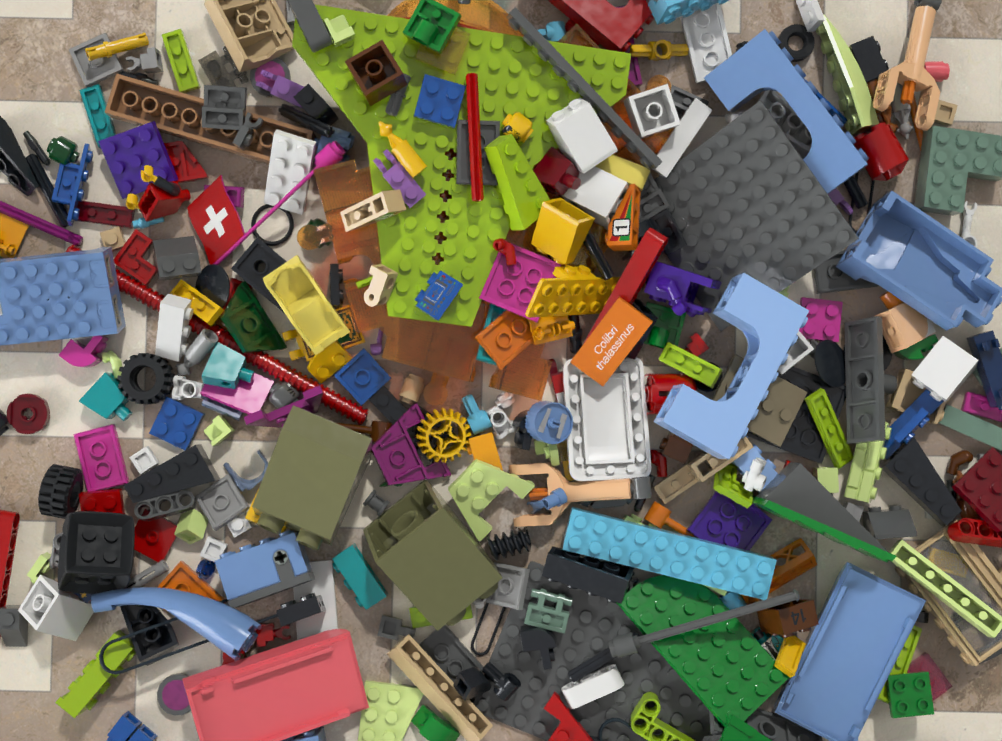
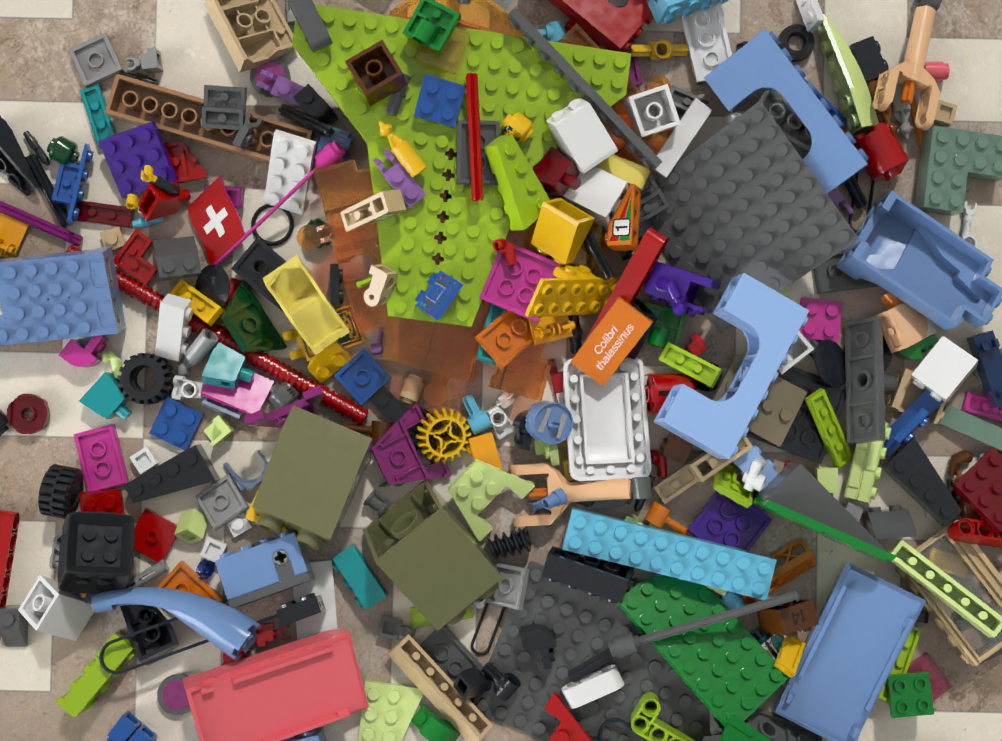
yellowish green bracket [27,552,51,583] -> none
yellow pin [85,32,149,61] -> none
dark grey beam [134,490,196,522] -> none
lime plate [162,29,201,93] -> none
clear smoke plate [198,46,249,87] -> none
yellowish green panel [324,15,355,47] -> none
sand green plate [524,588,573,634] -> none
black plate [649,208,687,255] -> none

